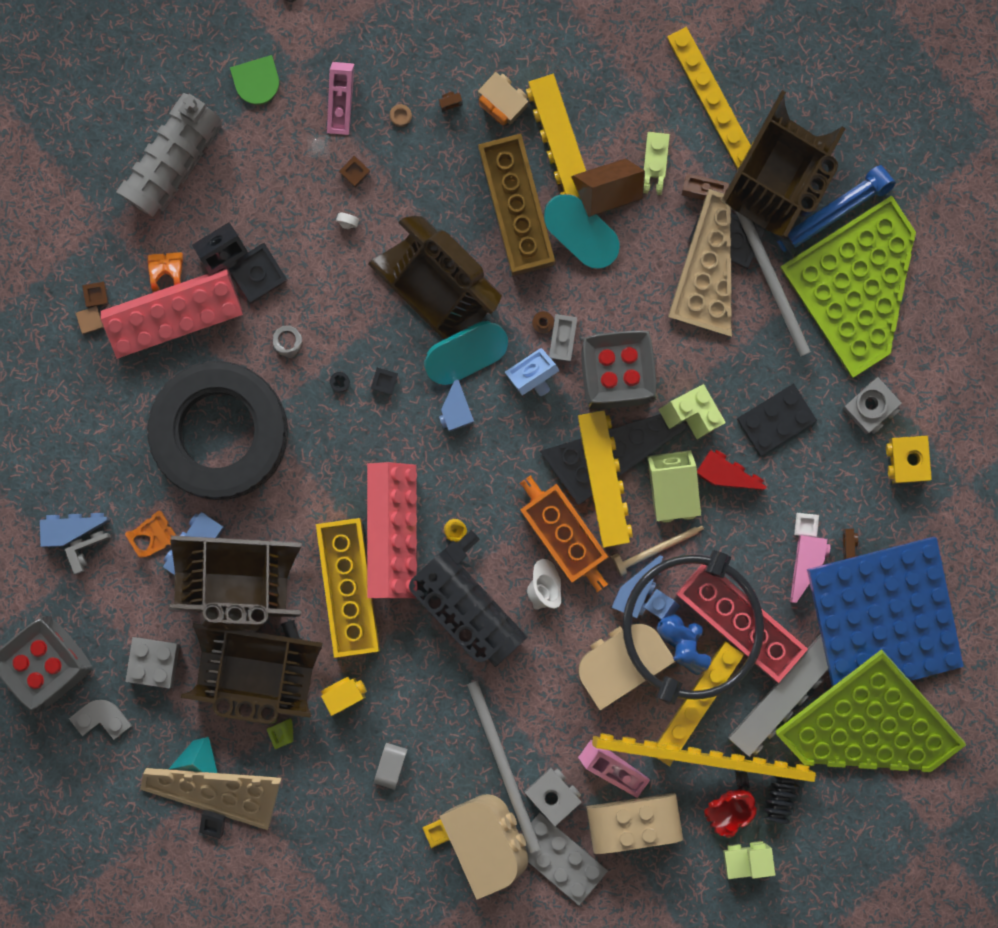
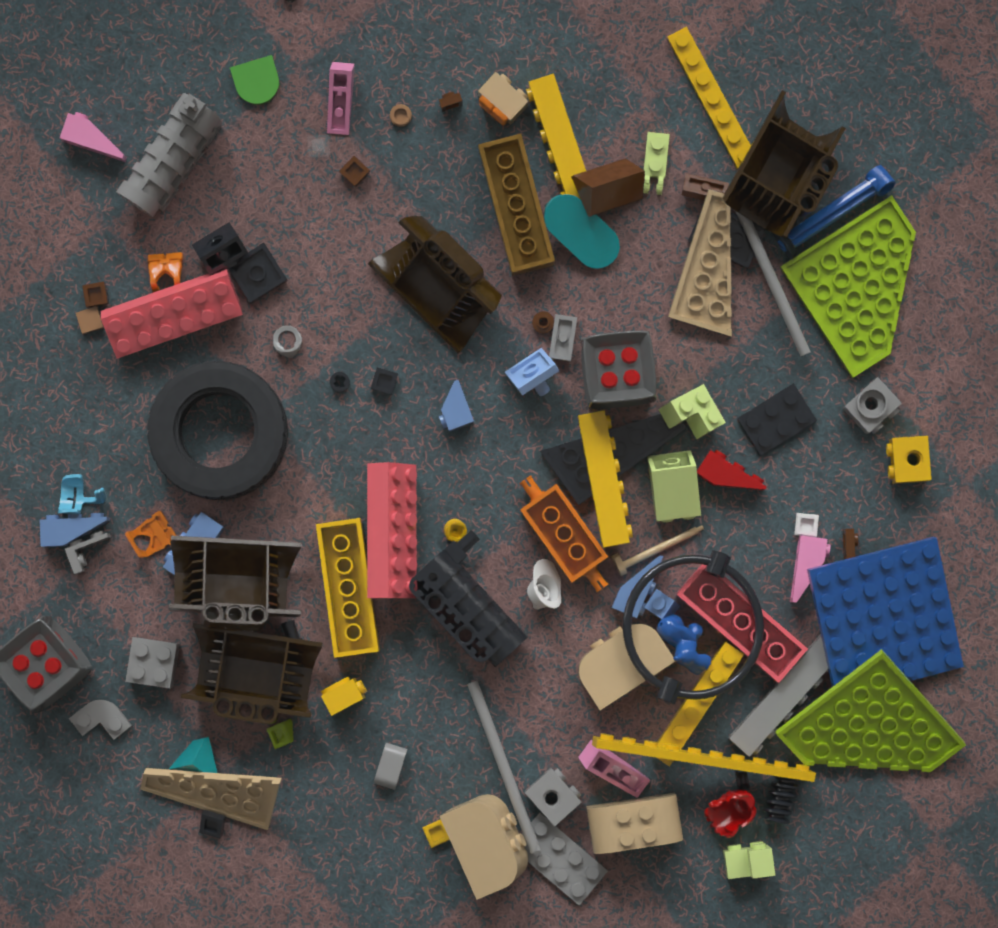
white tile [336,213,359,229] -> none
teal tile [424,321,508,385] -> none
none -> medium azure helmet [58,474,107,514]
none -> bright pink slope [60,112,127,162]

